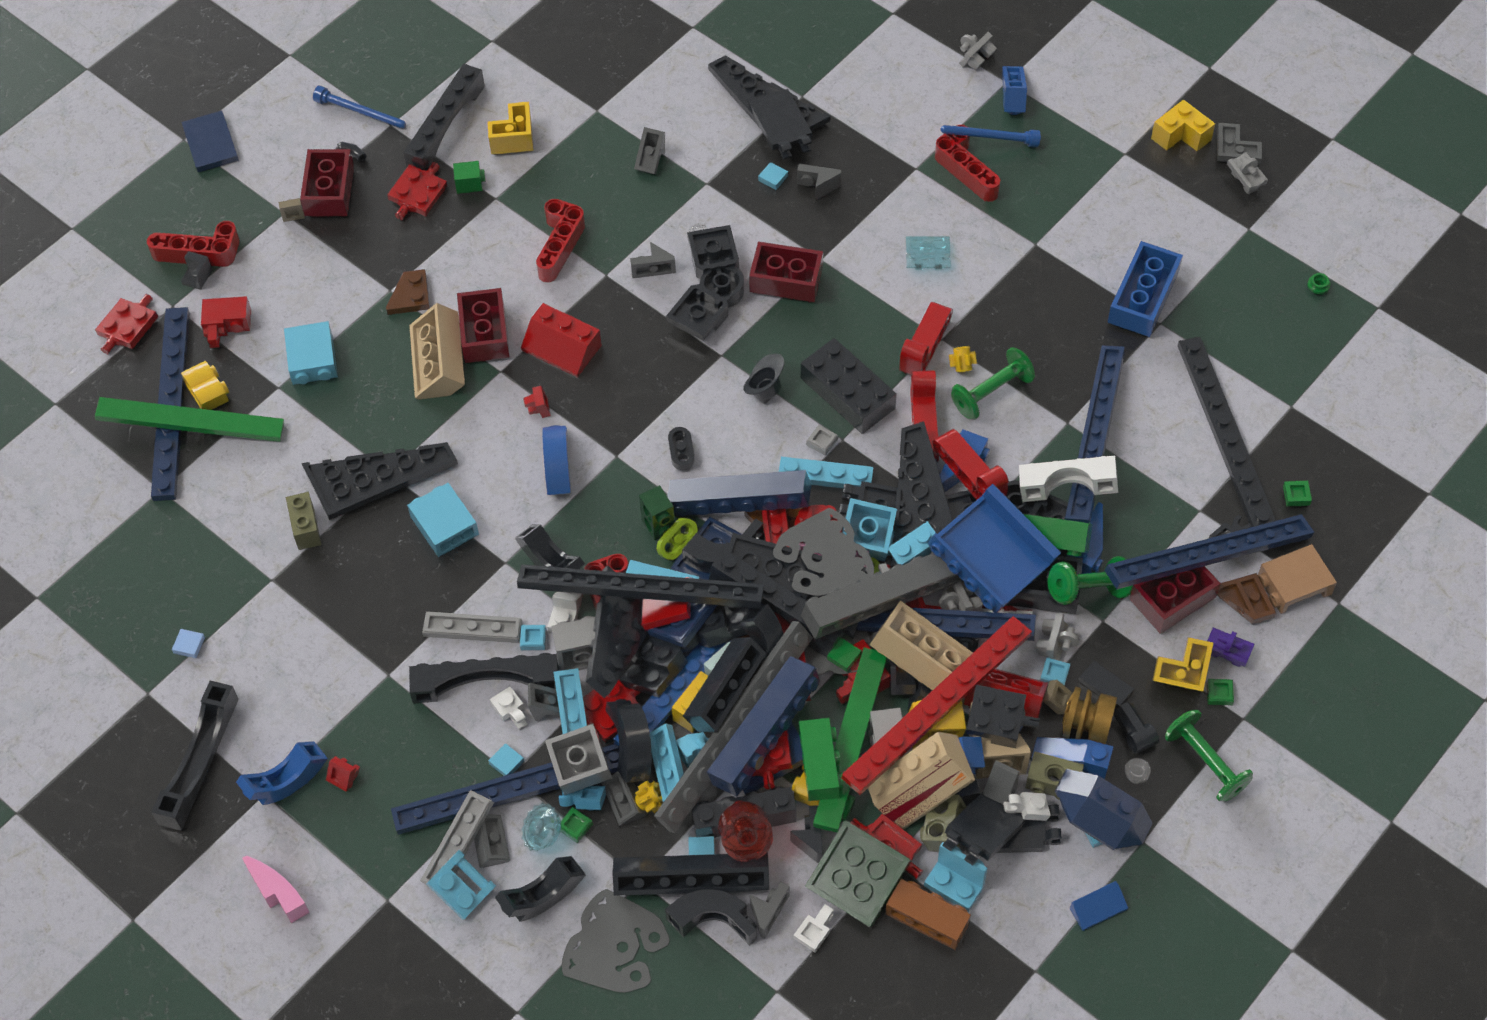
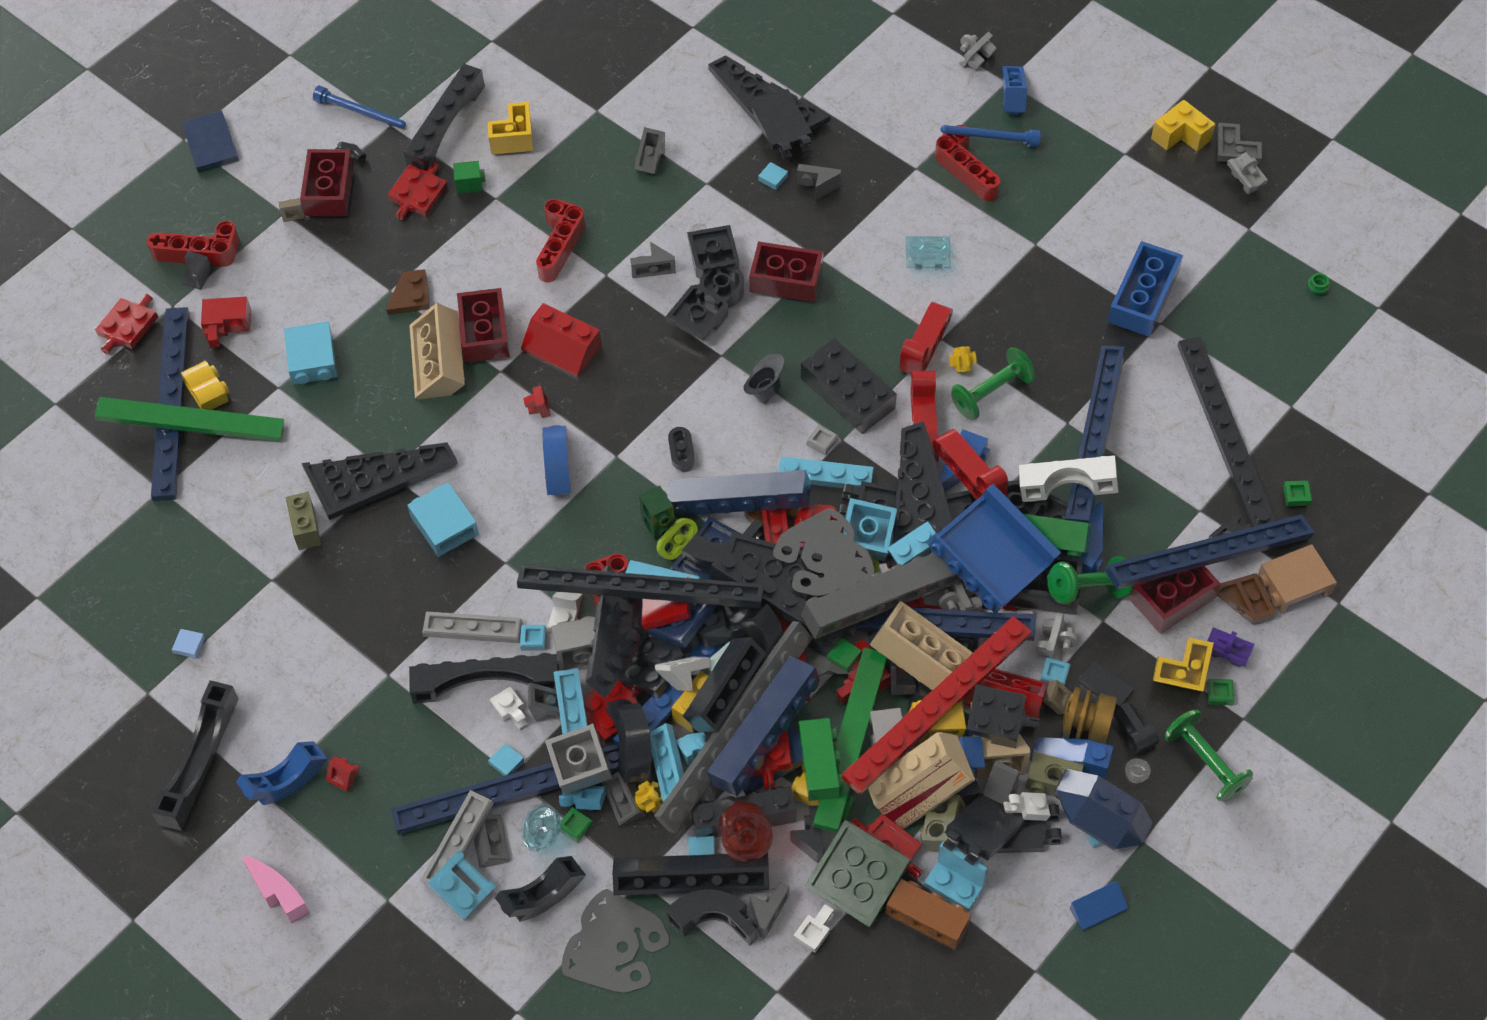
black arch [515,524,585,569] -> none
none -> white slope [655,656,710,691]

